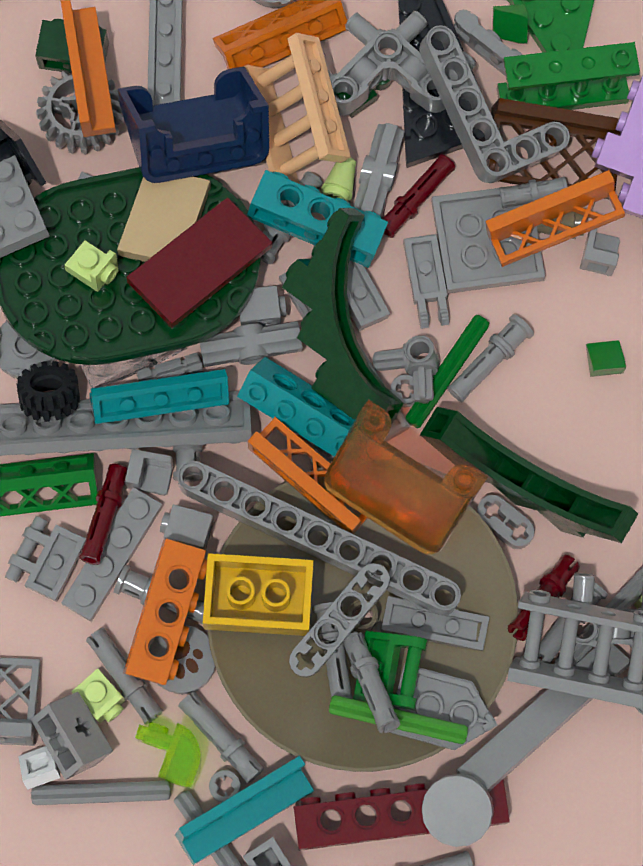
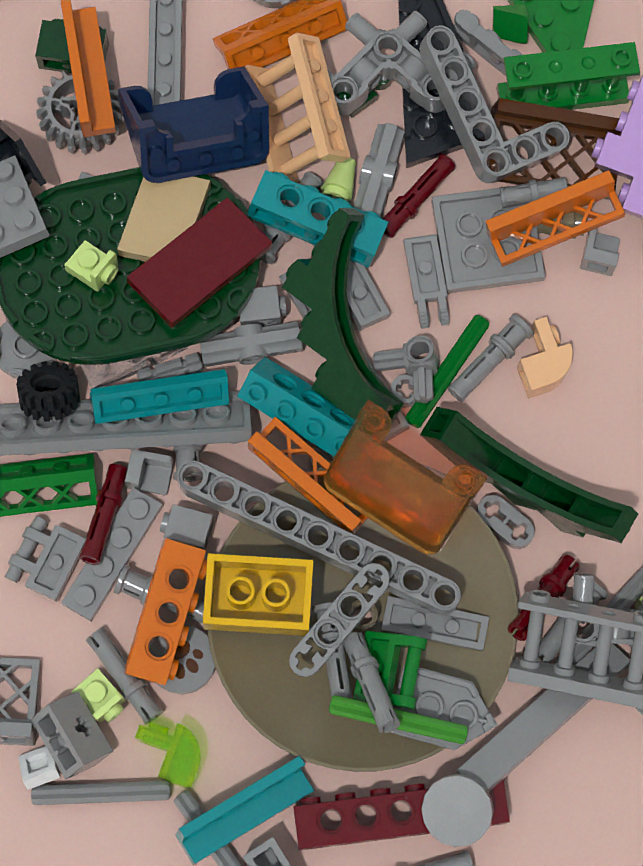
light grey pin [178,691,264,784] -> none
light grey bush [209,770,241,803] -> none
green slope [586,340,626,377] -> none
none -> light nougat brick [517,316,573,399]

